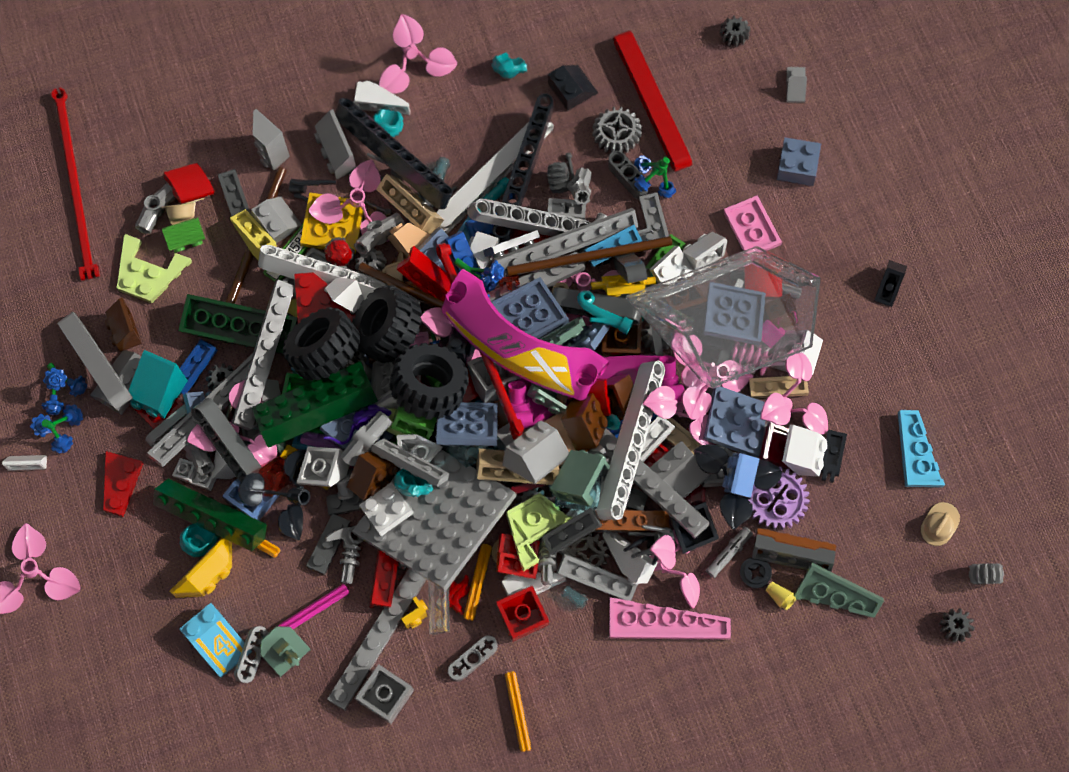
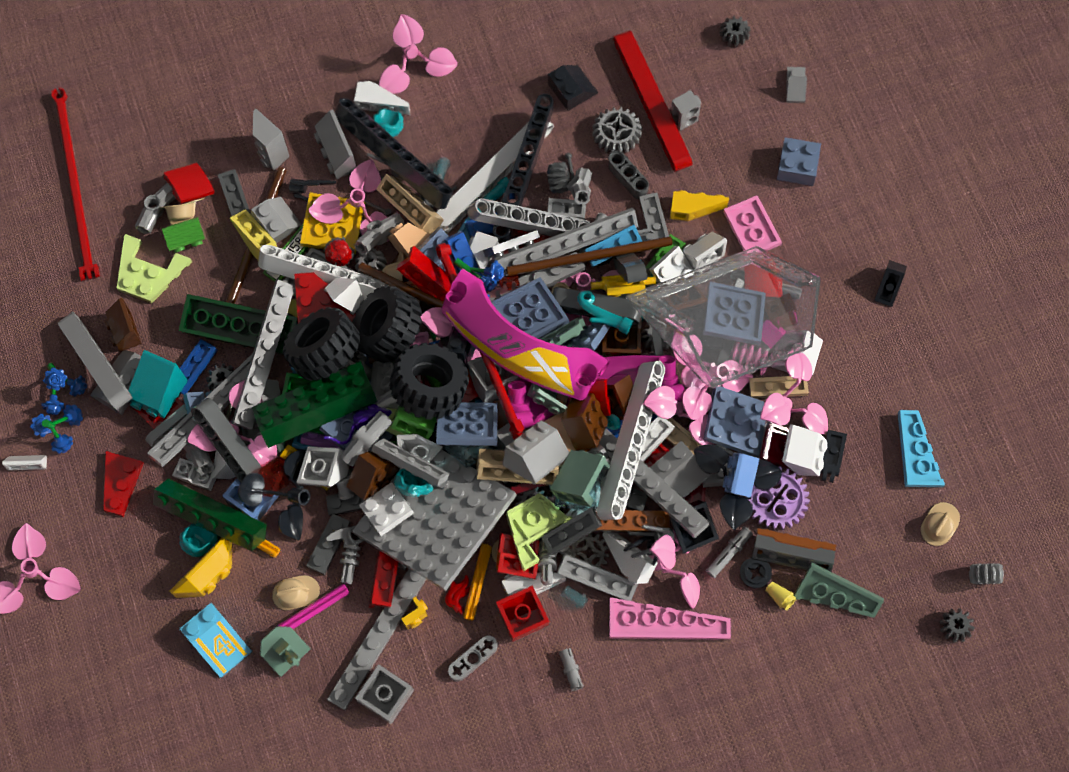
light grey beam [234,626,268,683] -> none
clear plate [428,580,450,635] -> none
teal hair [491,53,528,79] -> none
light orange axle [505,672,531,752] -> none
plant [634,155,676,198] -> none
none -> tan piece [273,576,320,610]
none -> light grey pin [559,648,584,691]
none -> light grey brick [670,90,701,131]
none -> yellow slope [670,190,729,221]

